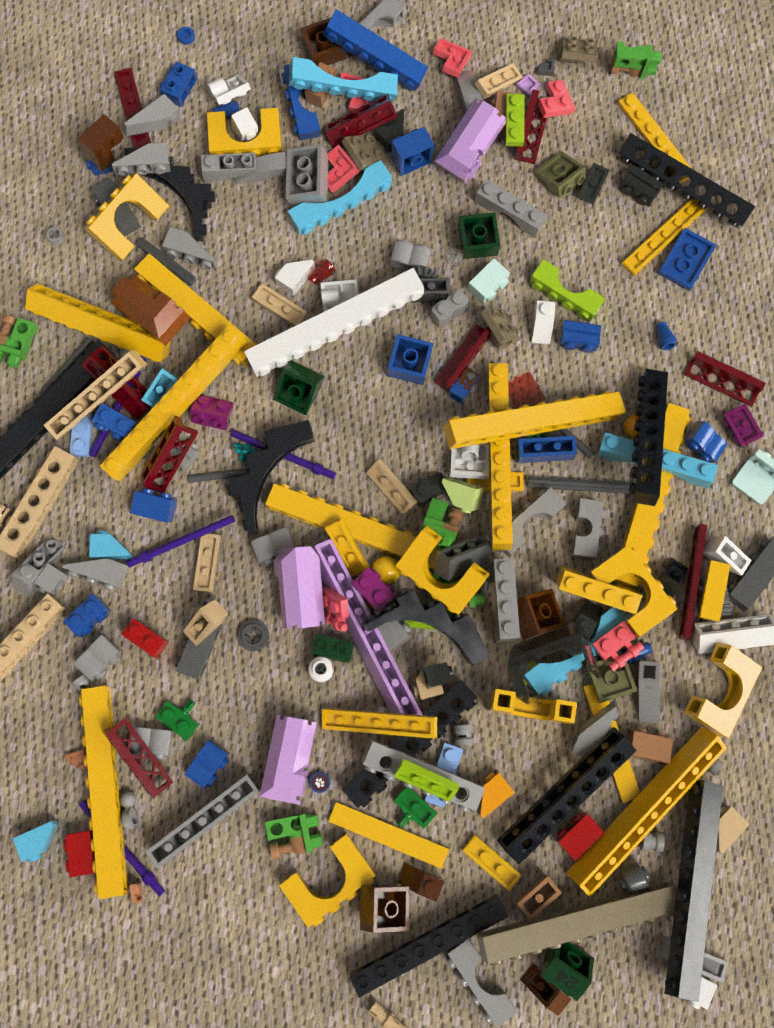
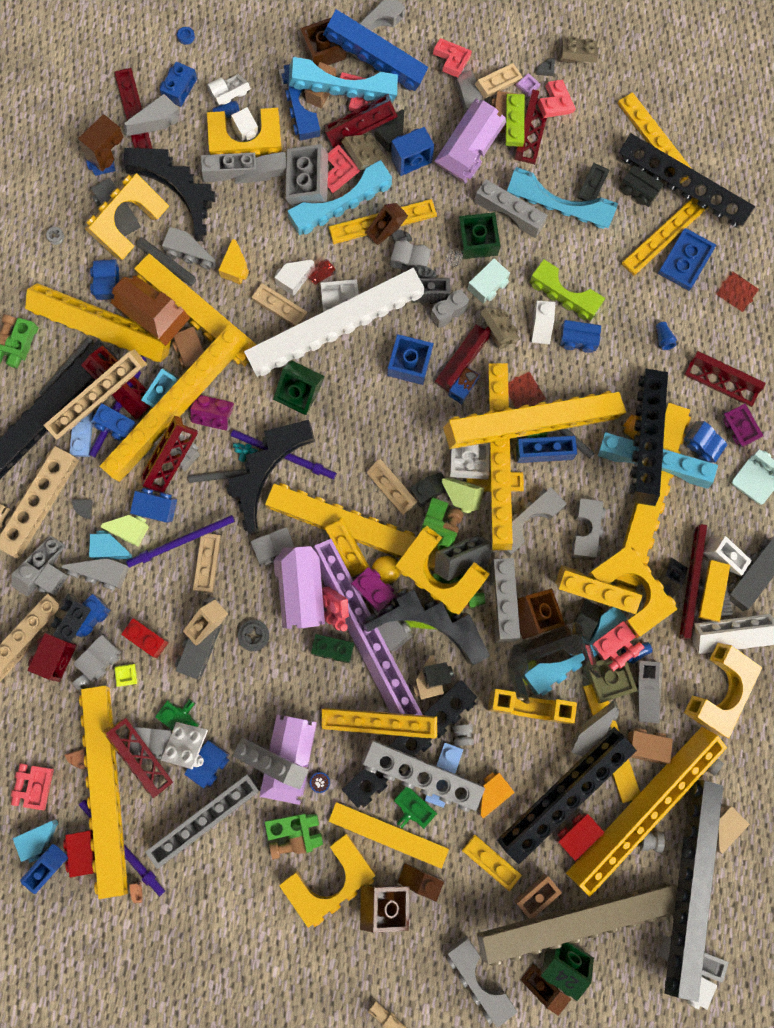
light grey slope [112,142,171,176] -> none
light grey plate [119,791,139,830] -> none
white head [308,656,334,683] -> none
black brick [349,894,509,998] -> none
lime plate [393,759,459,802] -> none
dark grey axle [527,477,630,494] -> none
olive plate [534,151,586,198] -> none
bright green hips [610,41,661,79] -> none
dark grey head [618,863,651,894] -> none
none -> coral plate [10,764,54,810]
none -> blue brick [20,844,68,894]
none -> dark red brick [27,633,77,682]
none -> black bracket [47,593,91,643]
none -> dark grey tile [72,499,93,520]
none -> blue brick [90,259,119,300]
none -> yellowish green slope [101,515,149,547]
none -> neon yellow tile [115,664,137,687]
none -> white hinge [161,722,208,769]
none -> medium nougat brick [172,327,204,370]
none -> yellow slope [218,239,249,285]
none -> light grey arch [233,738,309,789]
none -> yellow tile [328,199,437,245]
none -> reddish brown slope [365,203,408,245]
none -> dark grey tile [391,229,412,244]
none -> medium azure arch [507,167,618,229]
none -> clear red piece [716,272,759,312]

